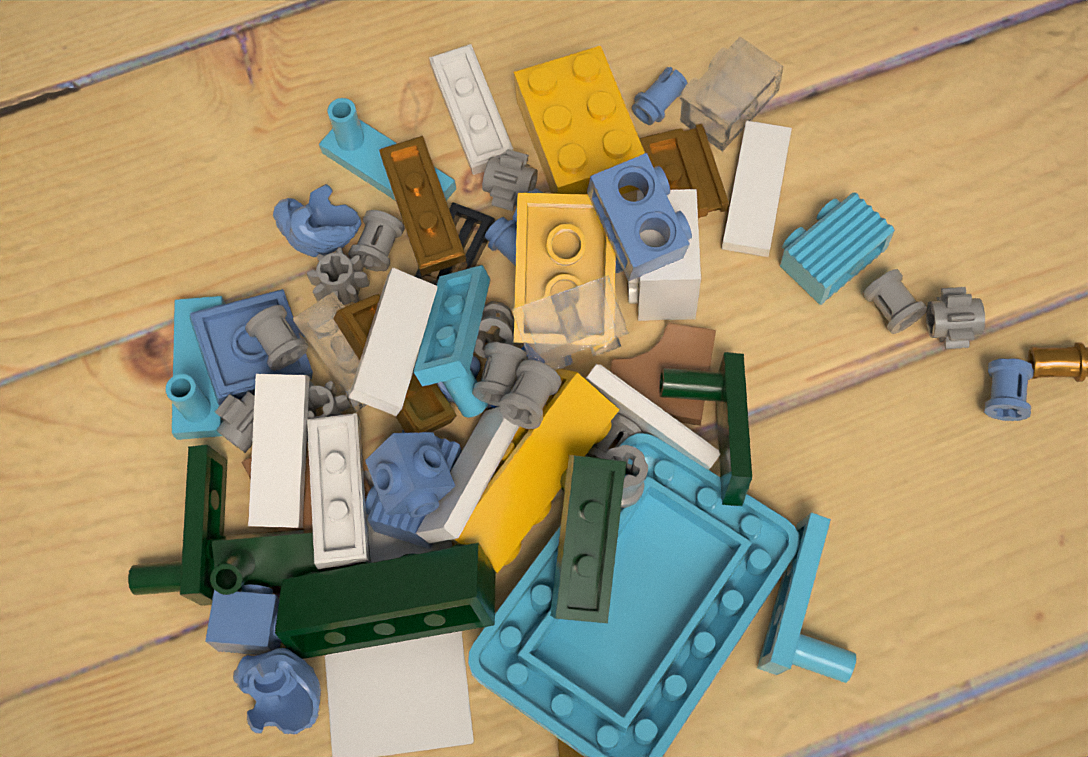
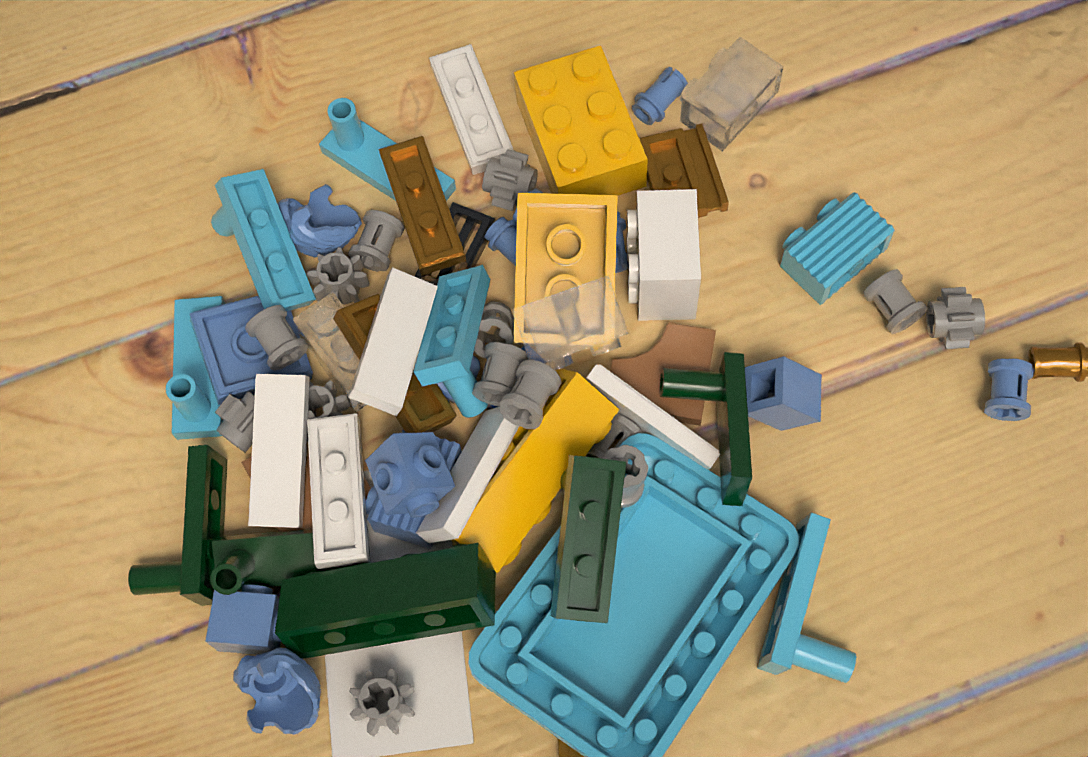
medium blue brick [587,153,692,282] -> none
white tile [722,121,792,257] -> none
none -> medium azure piece [211,169,316,312]
none -> light grey gear [349,668,415,736]
none -> medium blue brick [745,356,822,431]

